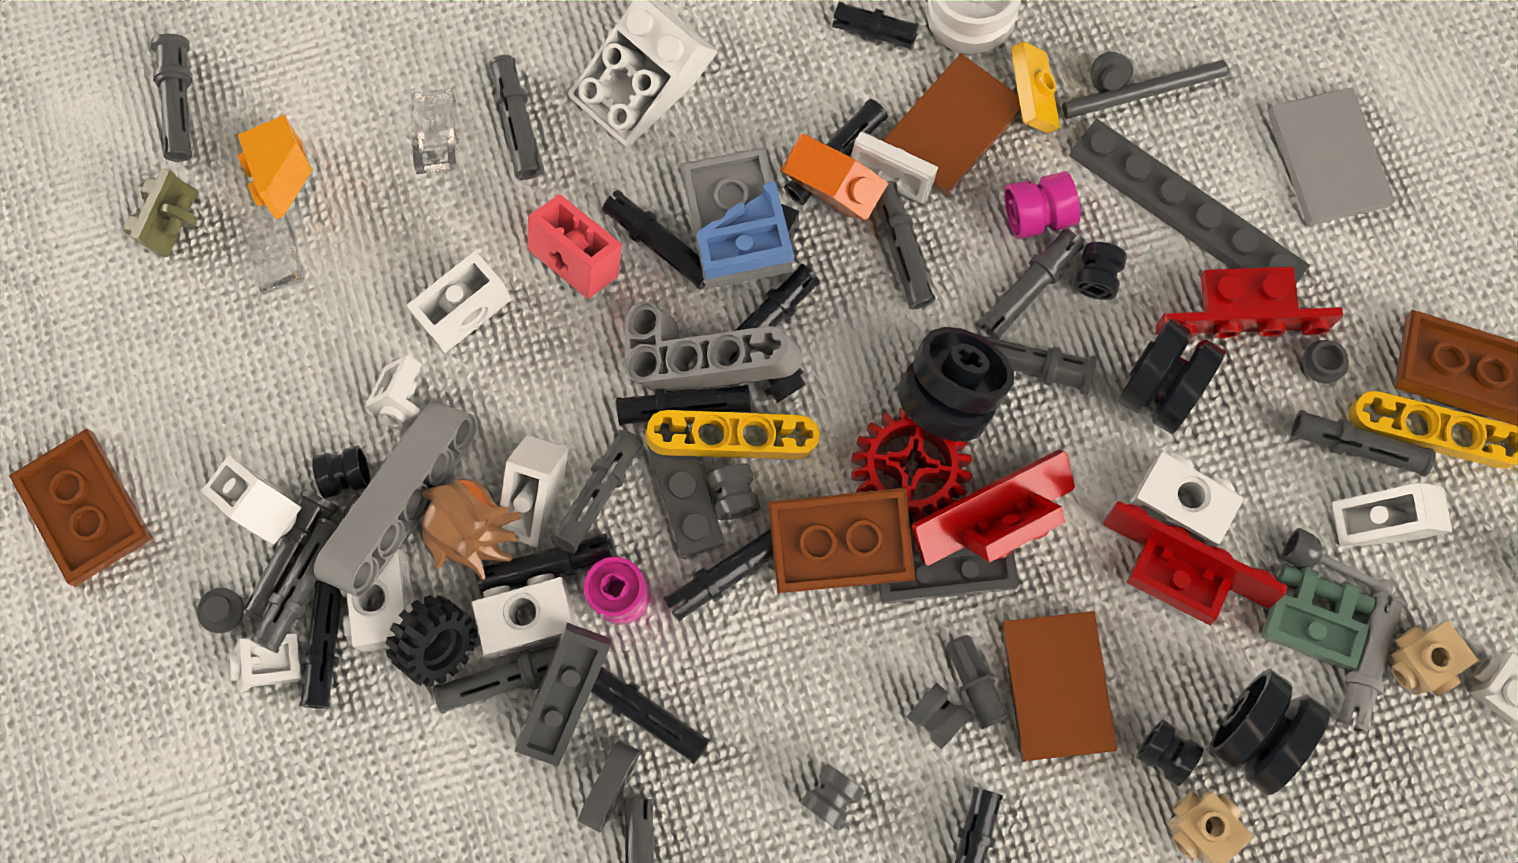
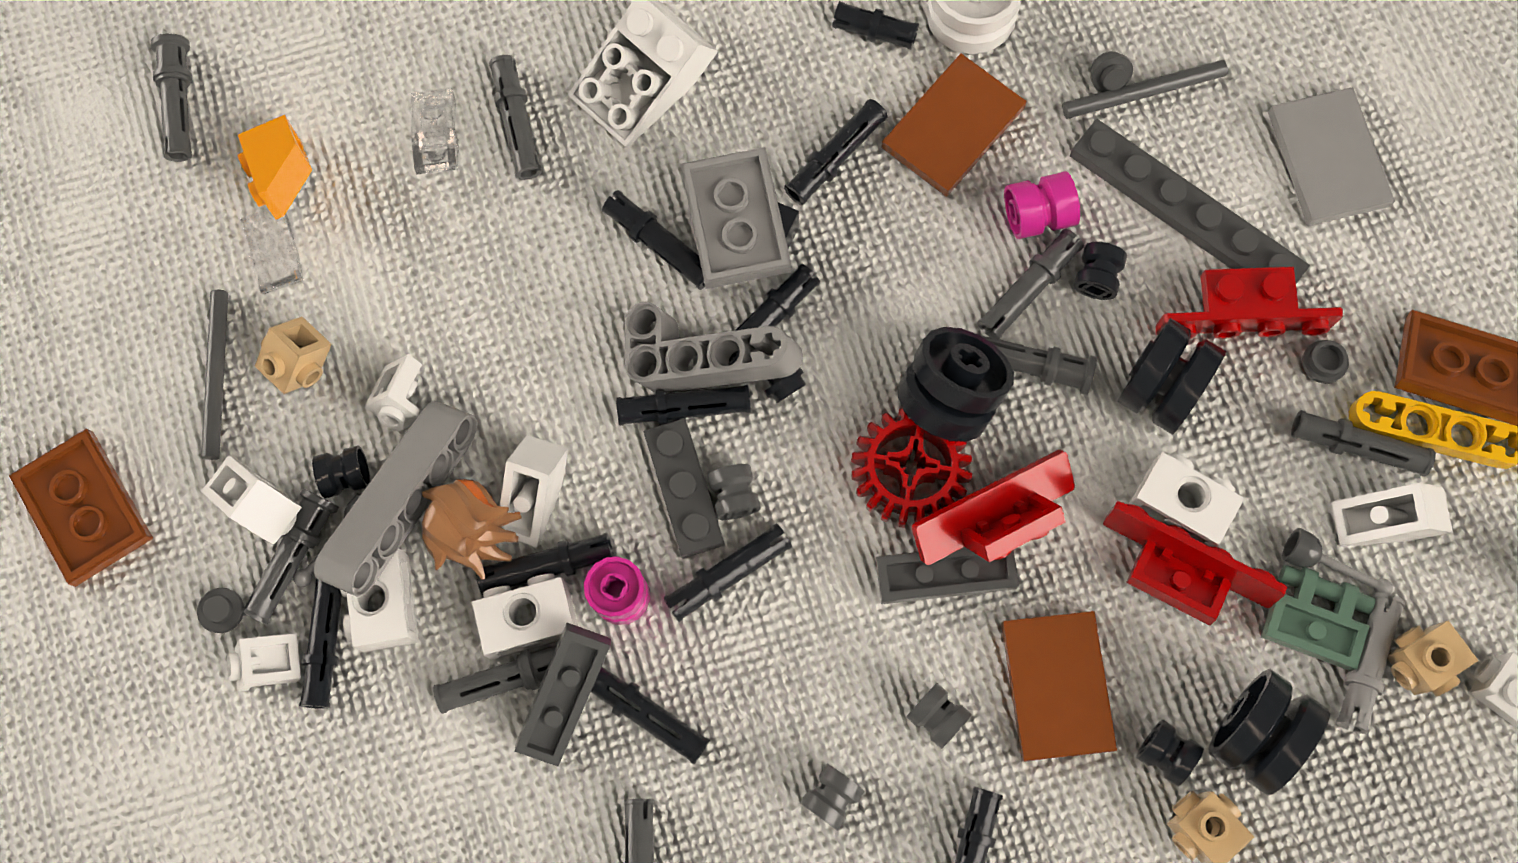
olive hips [123,169,198,258] -> none
dark grey pin [250,517,339,653] -> none
black tyre [386,595,477,687] -> none
white brick [406,251,512,353] -> none
coral brick [527,194,622,299] -> none
dark grey pin [551,430,643,554] -> none
dark grey beam [578,740,641,833] -> none
yellow beam [645,410,820,460] -> none
medium blue wing [696,181,794,280] -> none
dark orange tile [768,488,916,593] -> none
orange slope [780,134,888,221] -> none
white plate [851,131,938,204] -> none
dark grey pin [876,180,936,310] -> none
dark grey axle [946,635,1009,729] -> none
yellow plate [1011,41,1060,134] -> none
none -> dark grey bar [201,290,228,460]
none -> tan brick [255,316,332,394]

